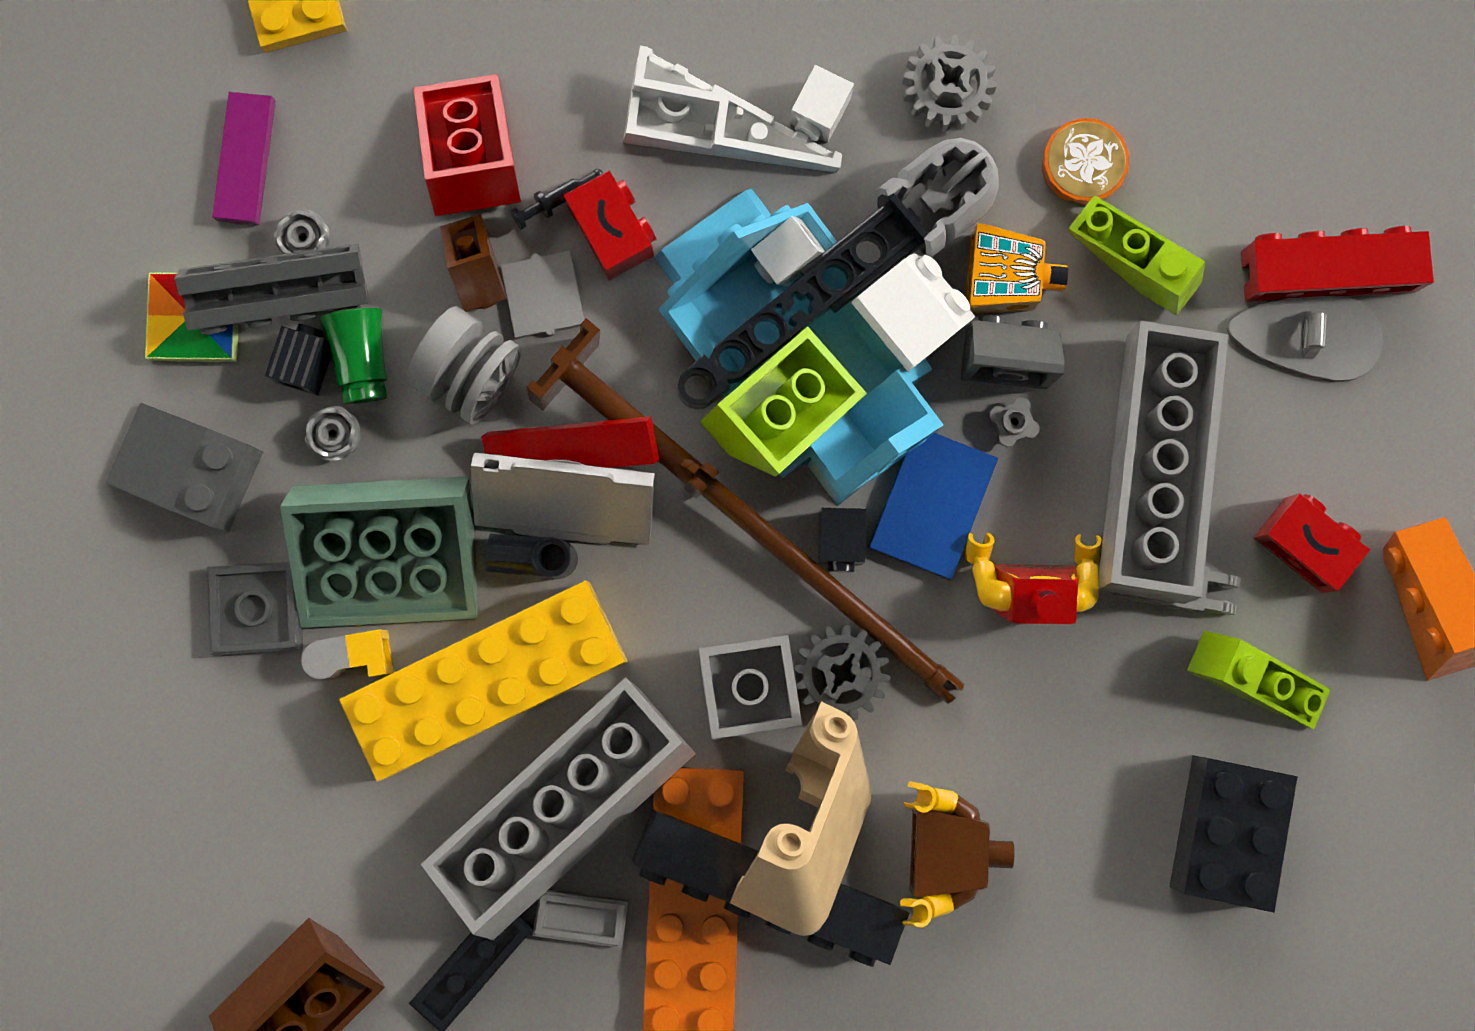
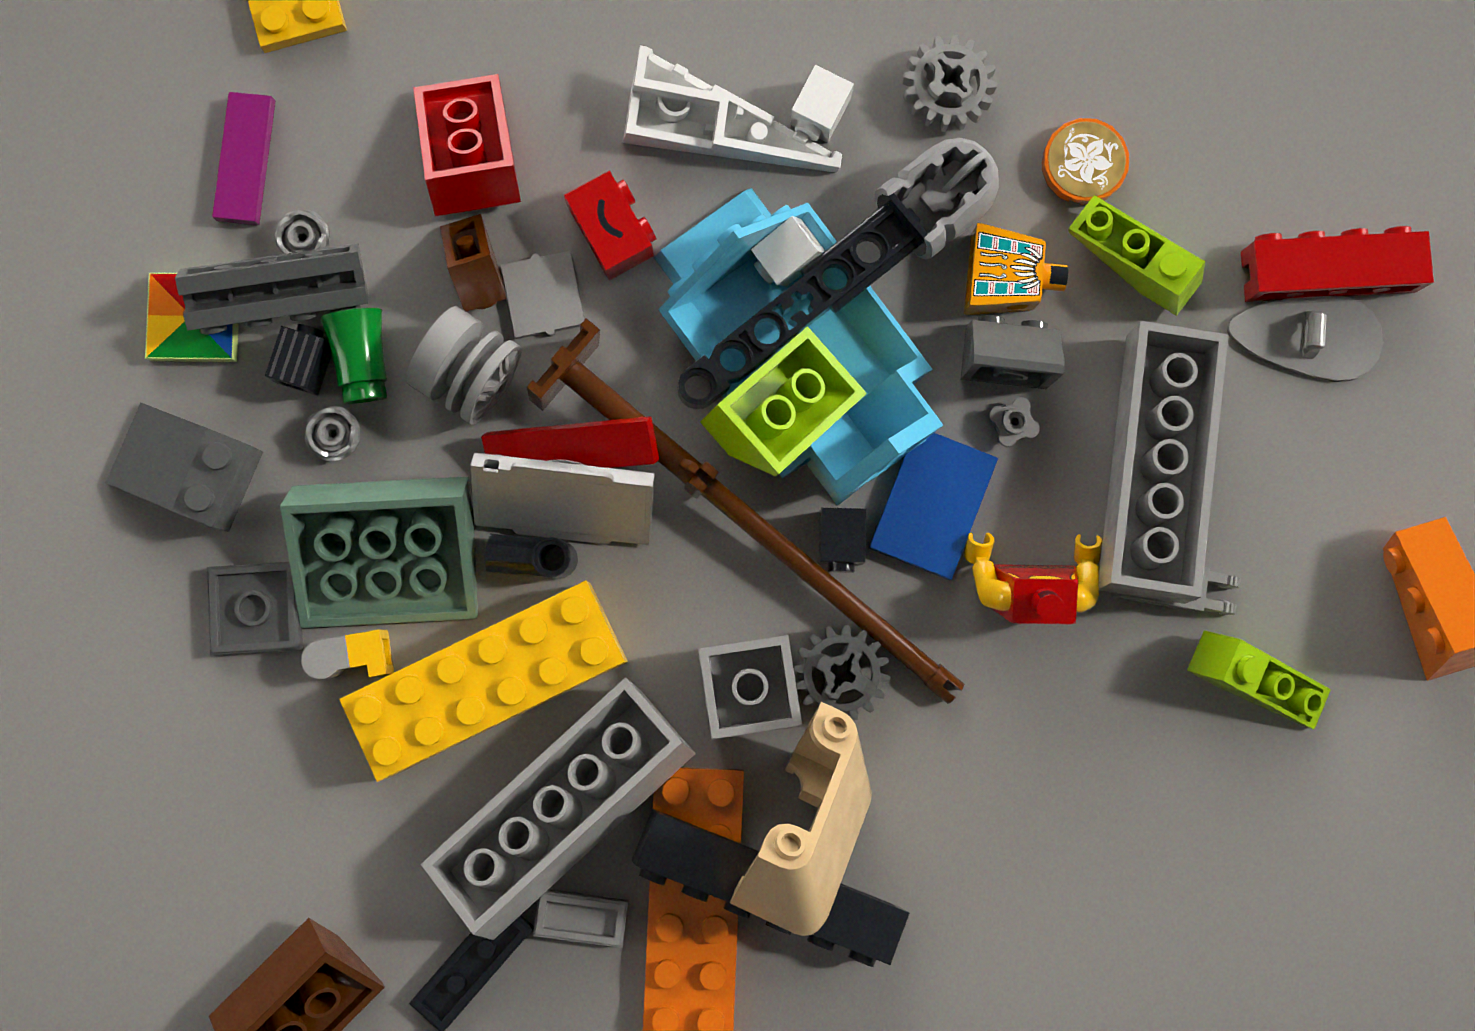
black piece [510,169,603,230] -> none
white slope [851,249,975,372] -> none
reddish brown torso [900,781,1015,927] -> none
black brick [1169,755,1298,913] -> none
red brick [1253,493,1370,593] -> none

